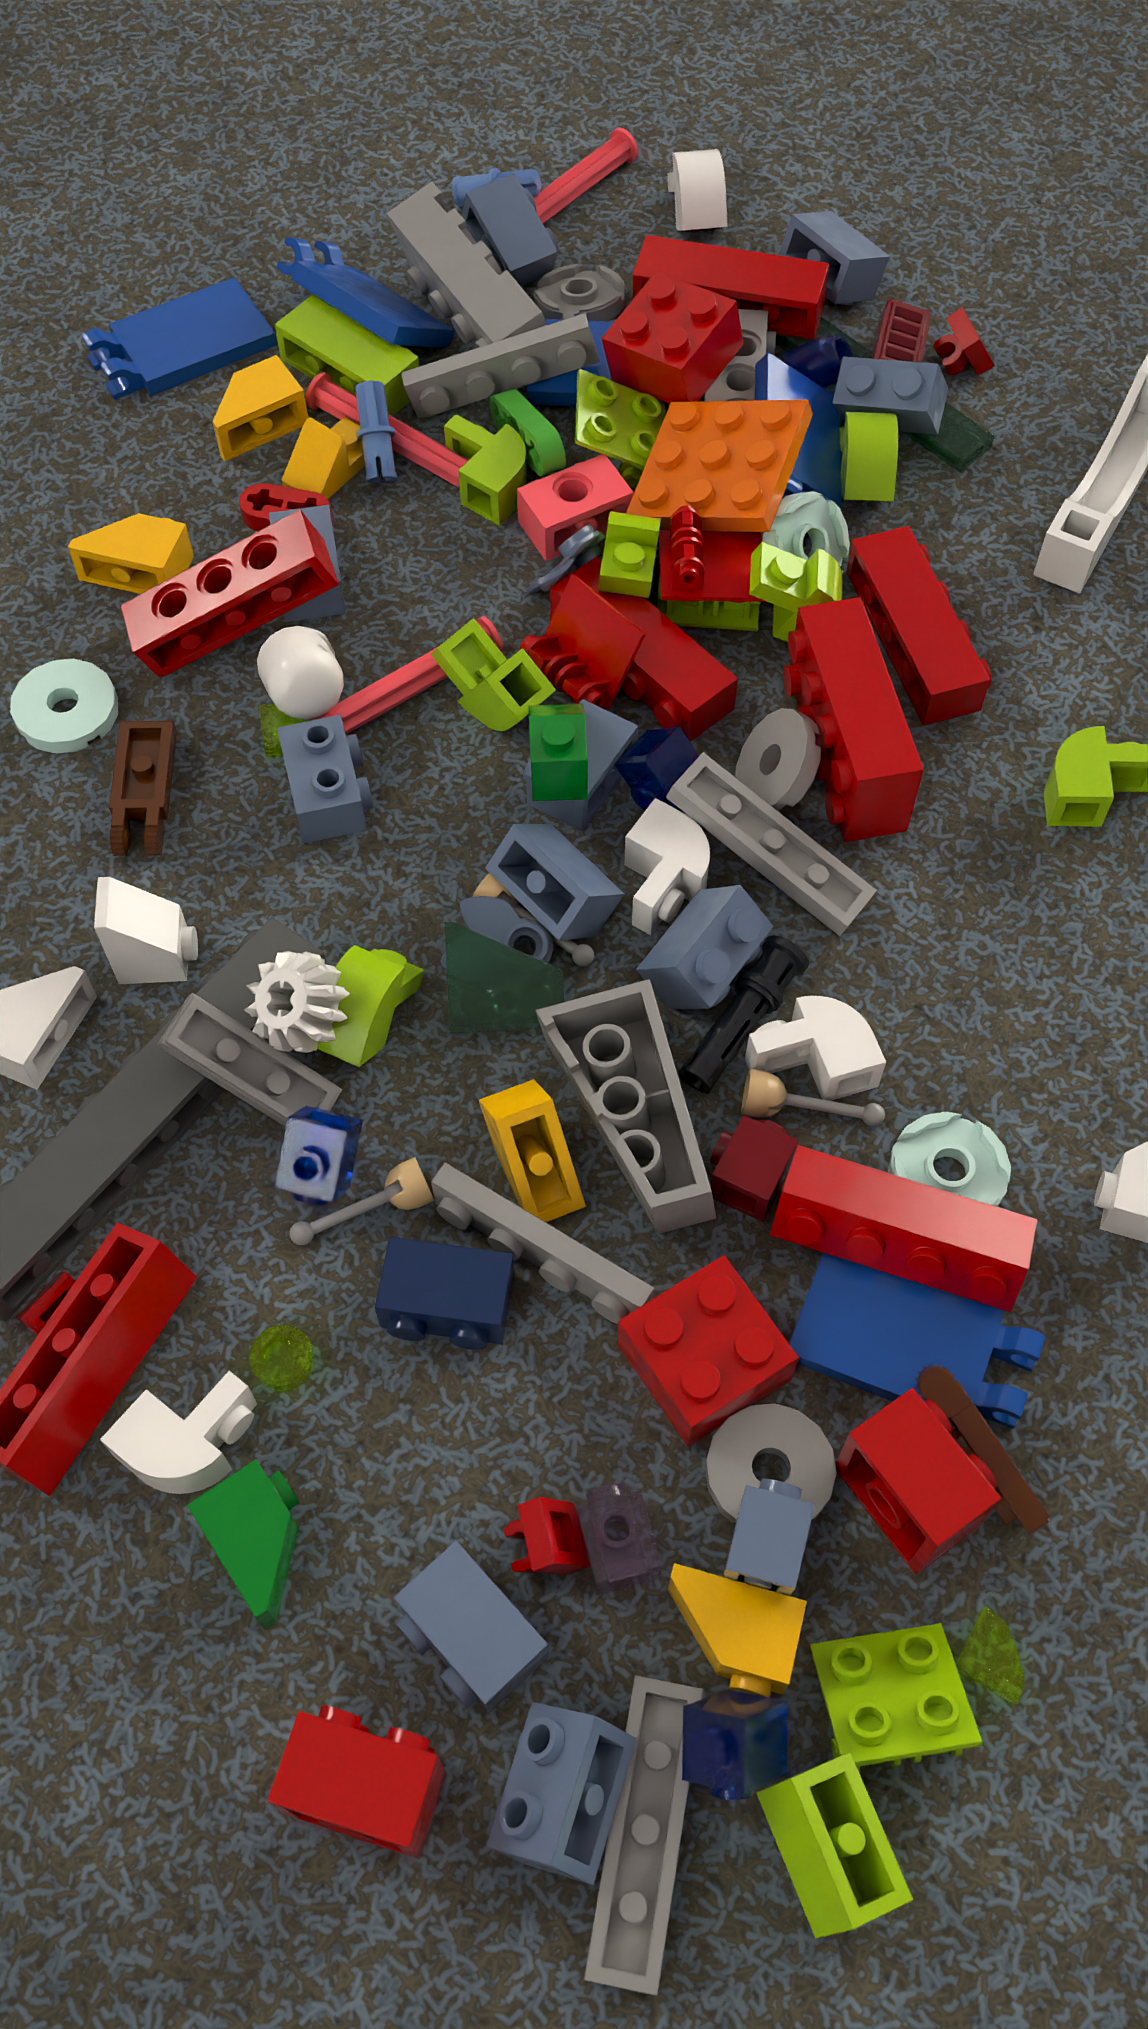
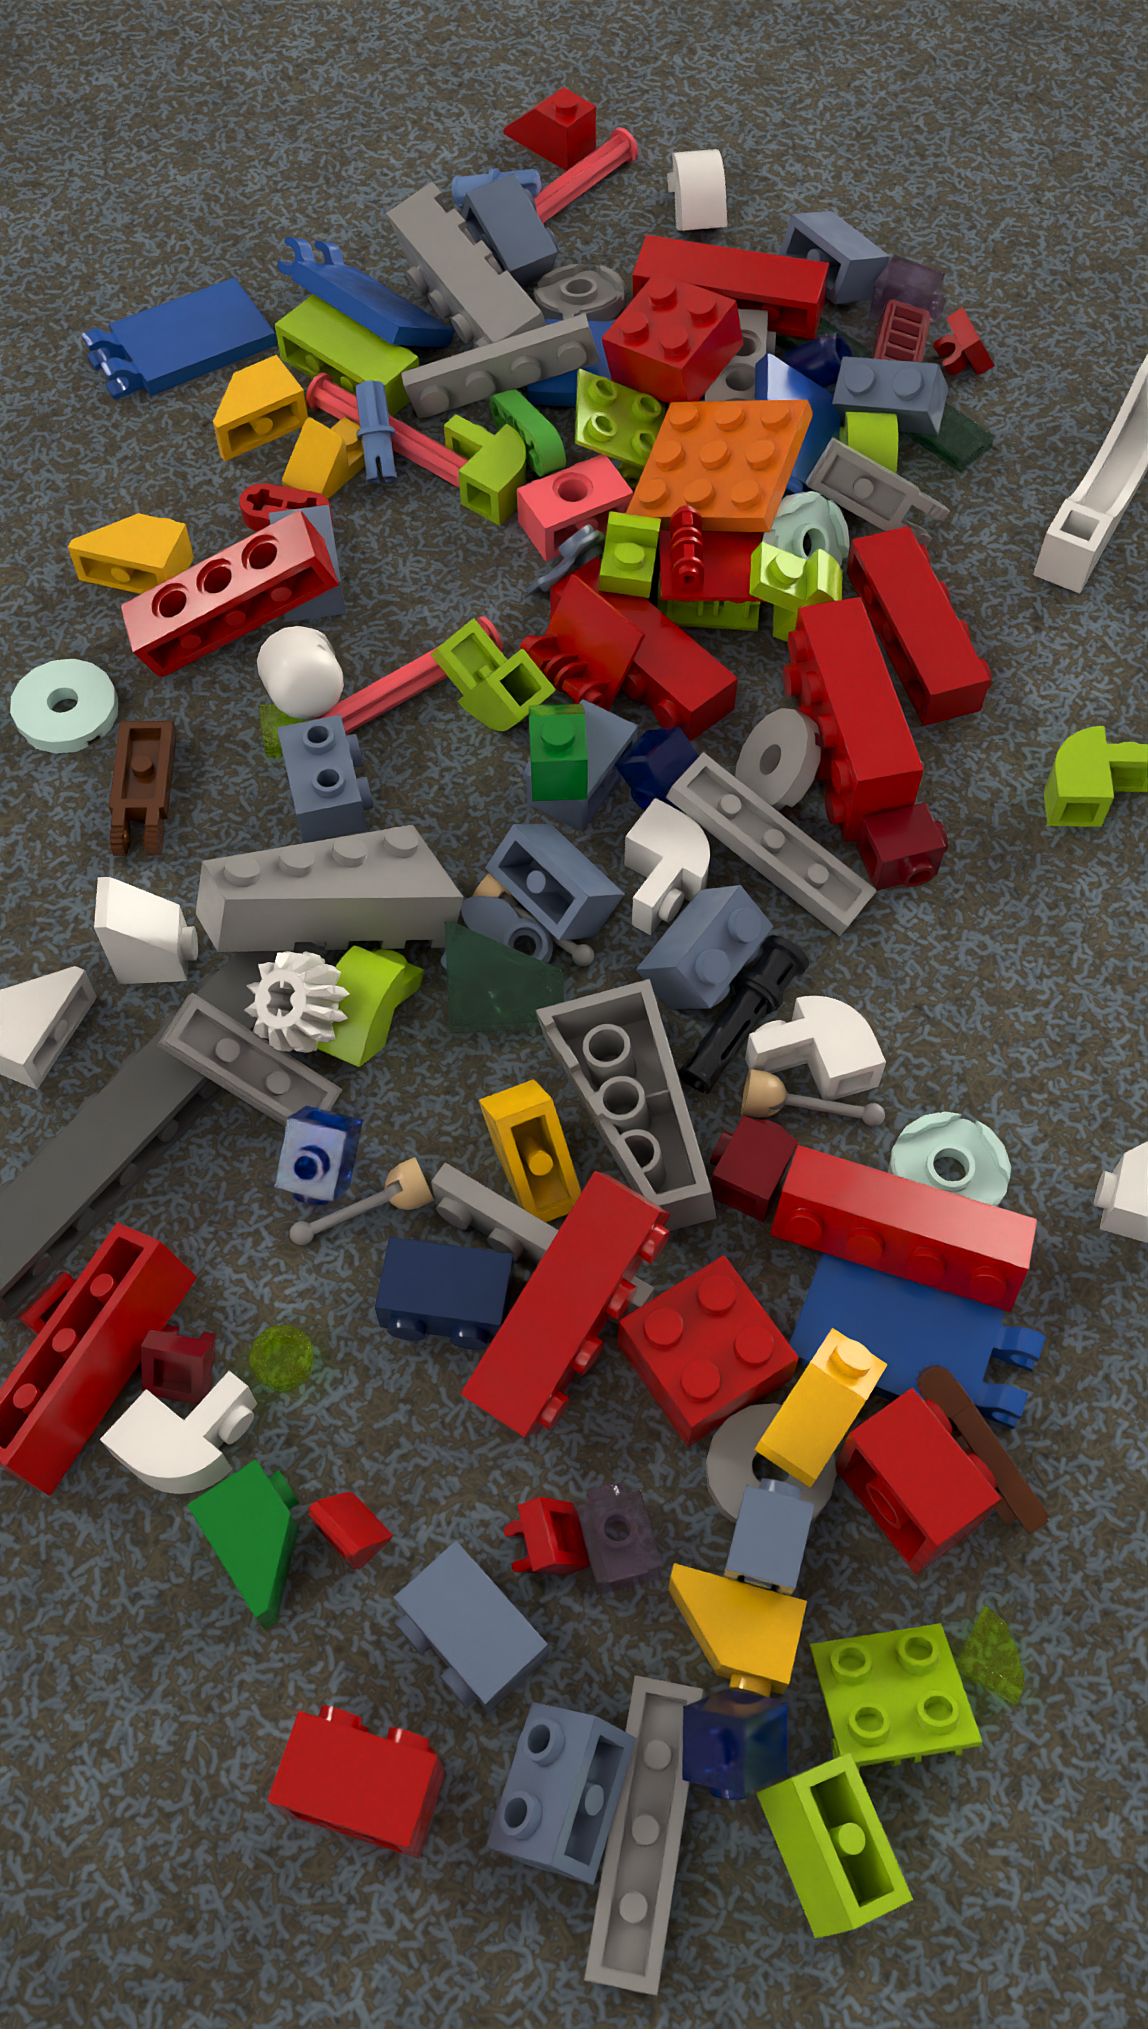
none -> dark red tile [141,1325,216,1405]
none -> light grey wedge [196,825,464,952]
none -> red slope [308,1492,392,1570]
none -> red brick [461,1171,671,1437]
none -> red slope [503,87,596,171]
none -> yellow slope [754,1328,888,1488]
none -> light grey hinge [806,437,950,548]
none -> dark red brick [856,802,948,891]
none -> clear purple brick [869,254,946,323]

